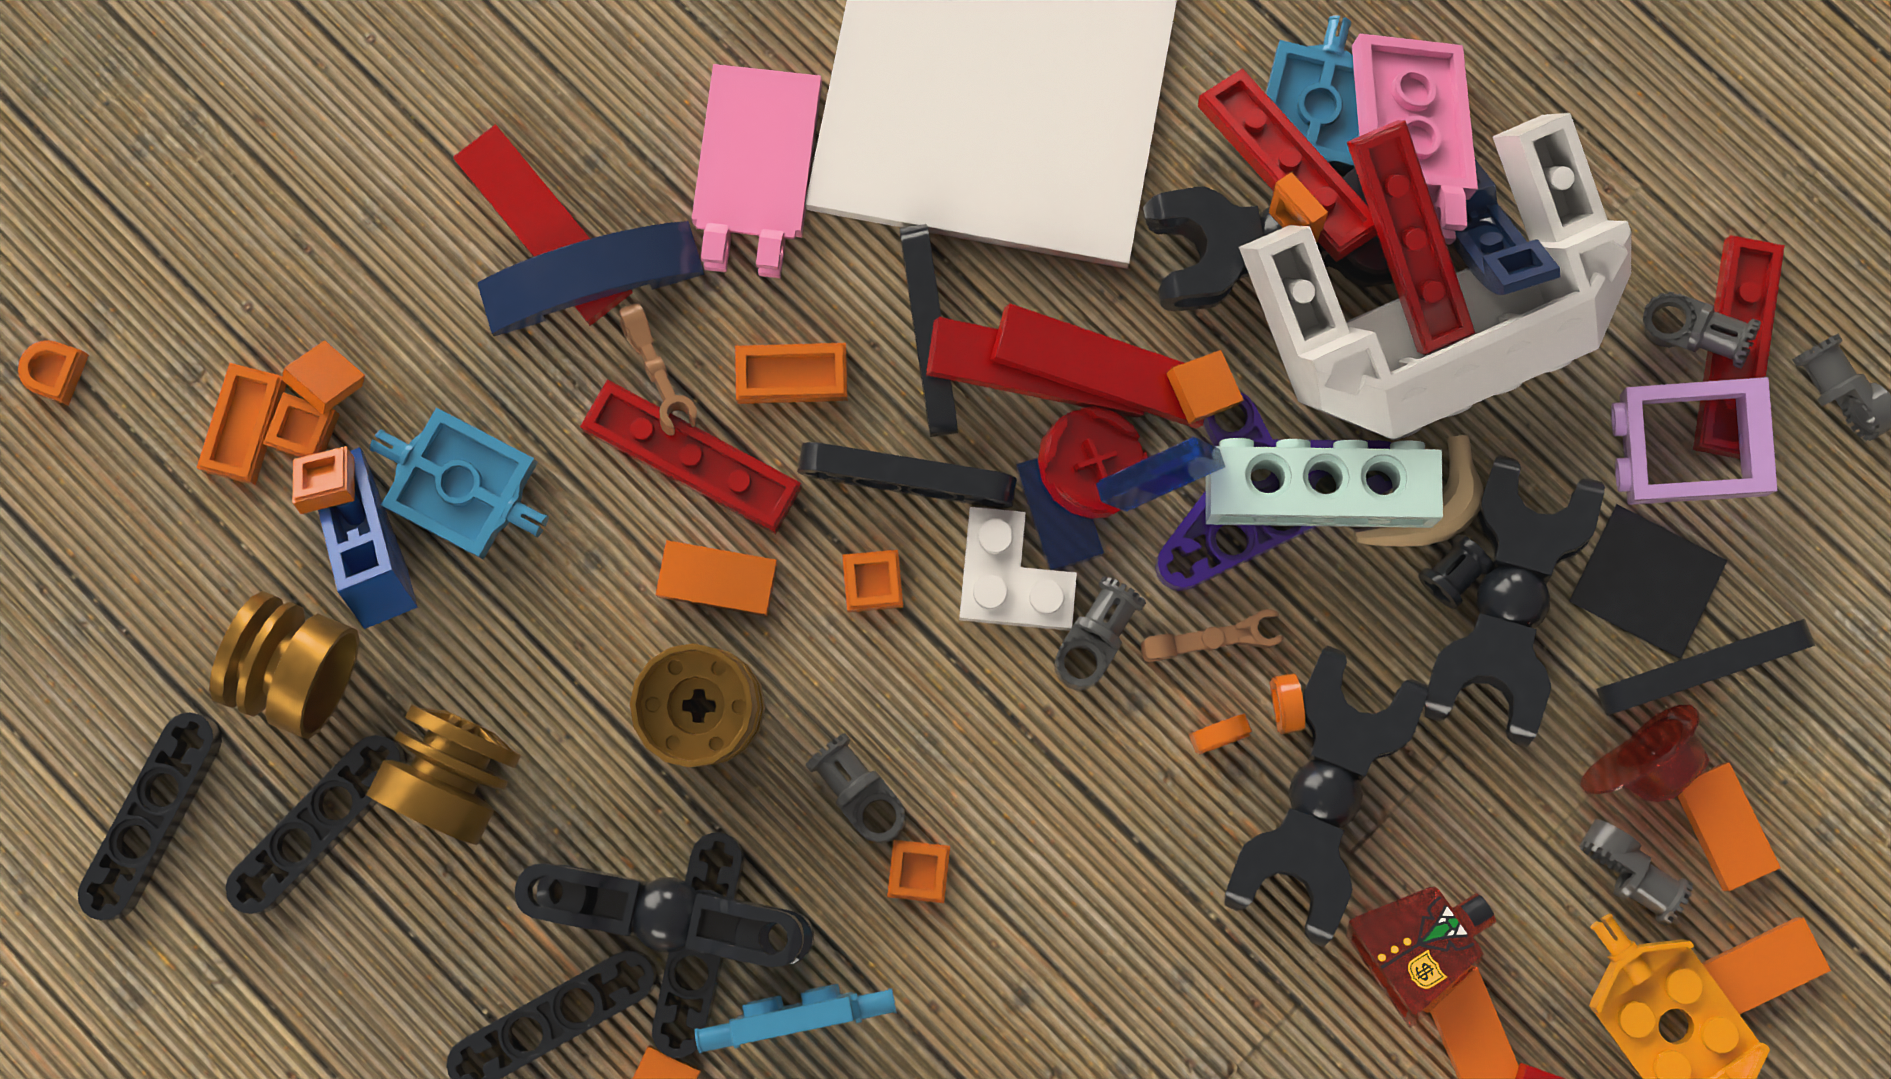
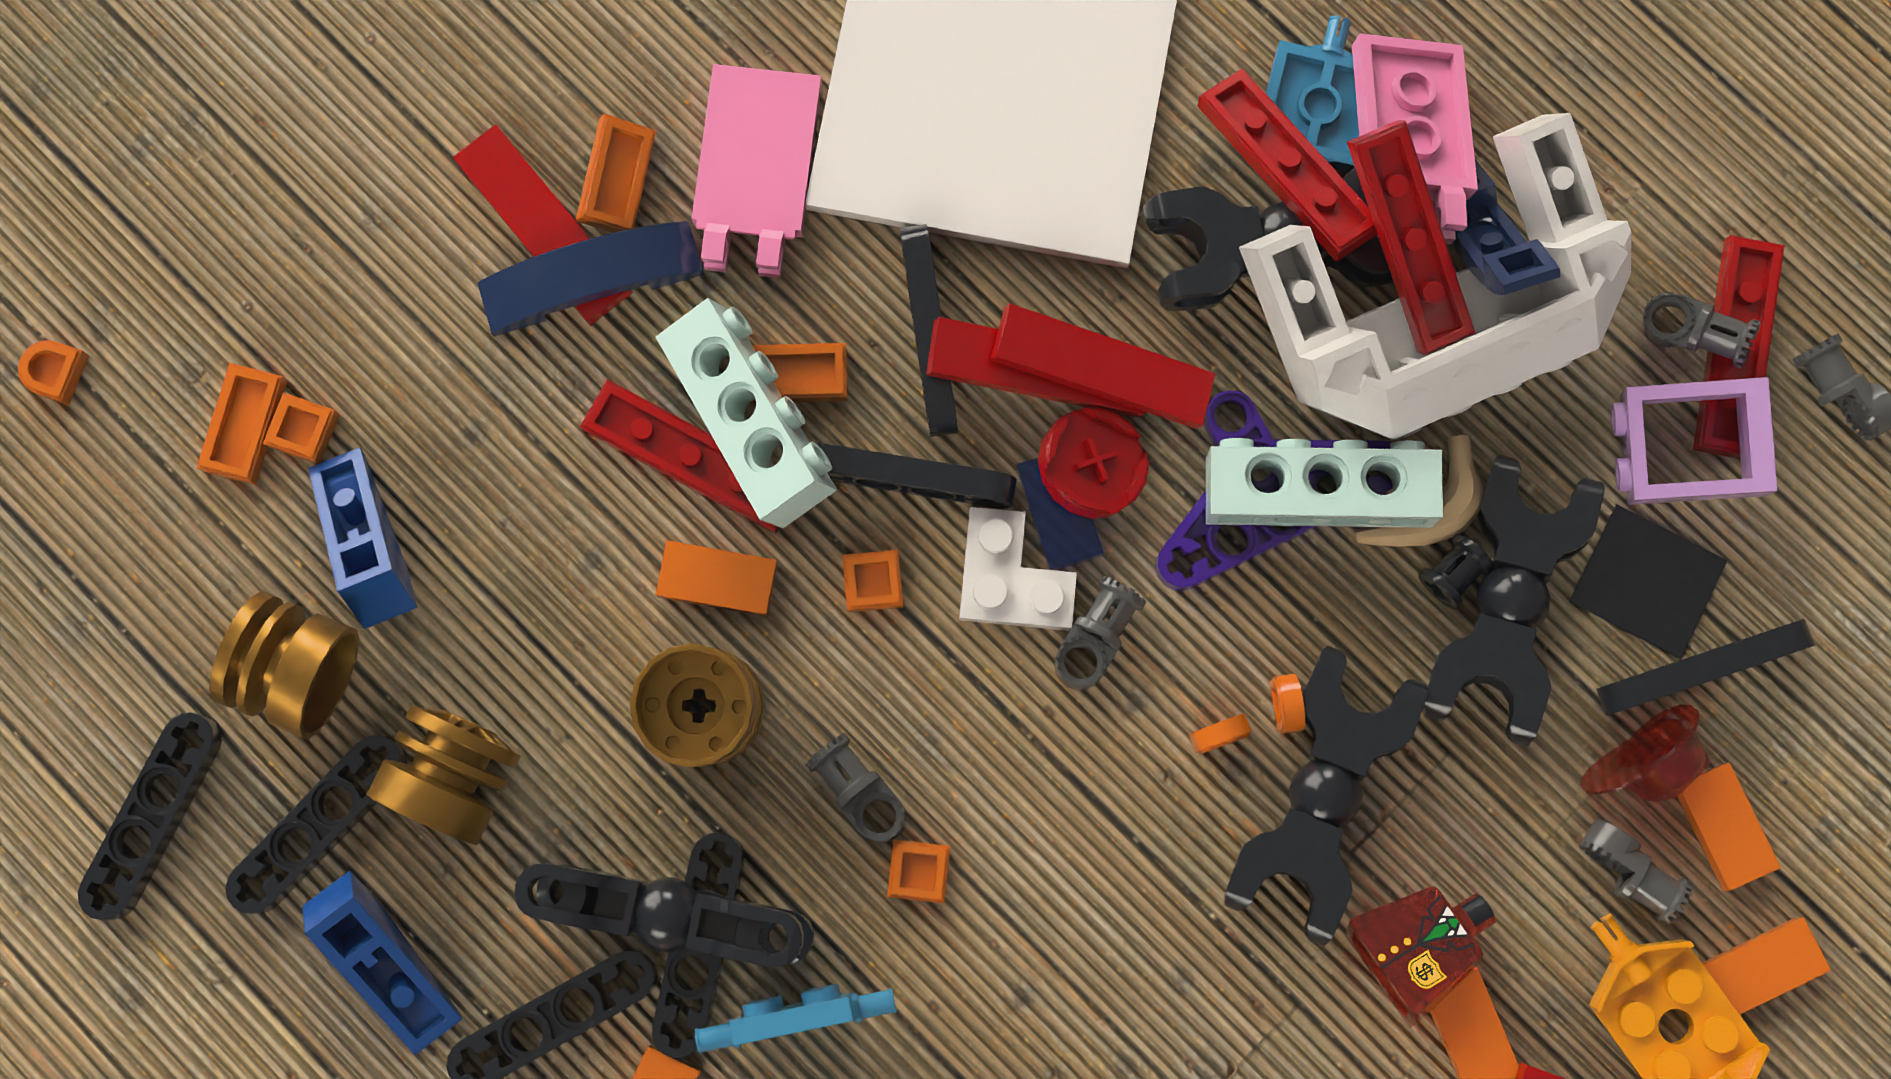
orange tile [282,340,365,415] -> none
orange tile [292,446,355,514] -> none
dark azure plate [370,408,549,560] -> none
medium nougat piece [619,303,697,435] -> none
clear blue tile [1096,437,1225,512] -> none
medium nougat piece [1141,609,1284,663] -> none
orange tile [1166,350,1244,424] -> none
orange tile [1269,172,1328,242] -> none
none -> blue slope [303,871,462,1055]
none -> orange tile [575,113,656,233]
none -> light aqua brick [656,298,837,528]

